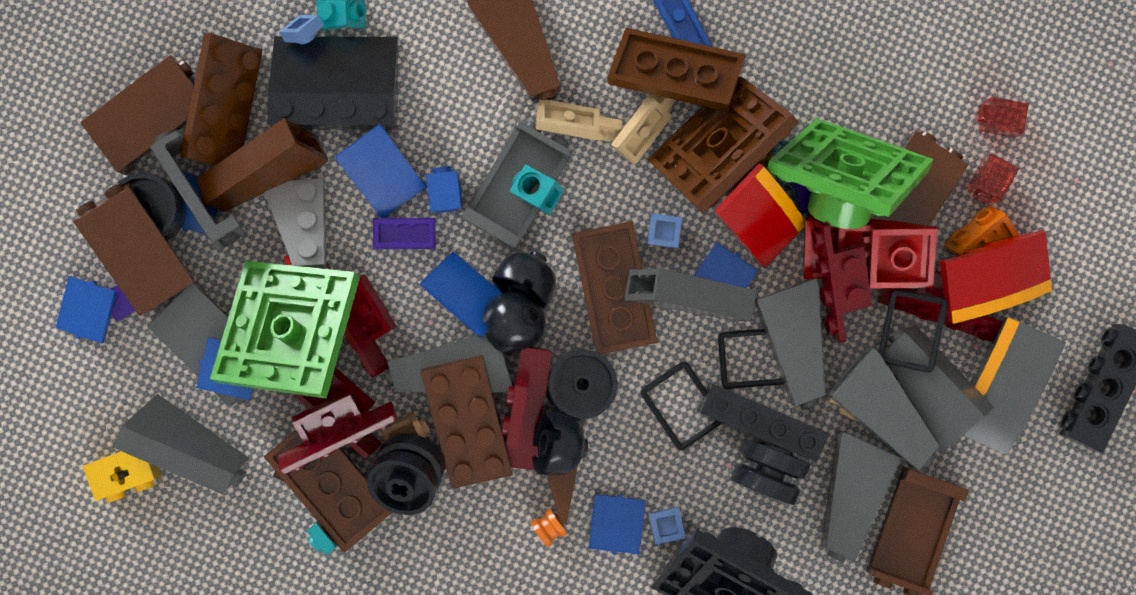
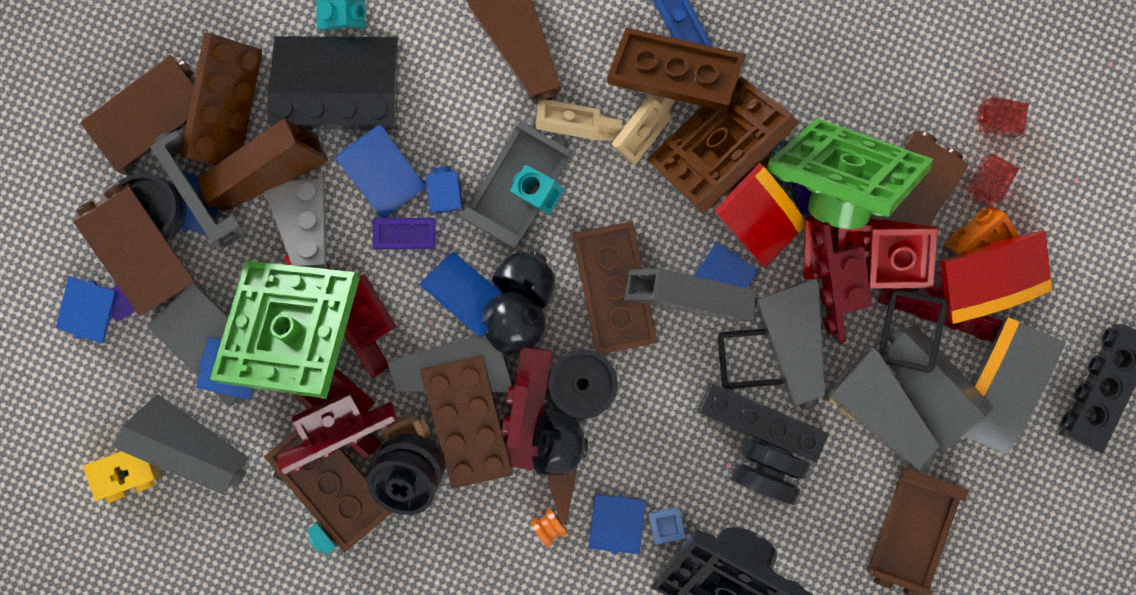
medium blue plate [279,15,324,44] -> none
black piece [641,362,723,450] -> none
medium blue plate [647,213,682,249] -> none
dark grey slope [821,430,901,563] -> none

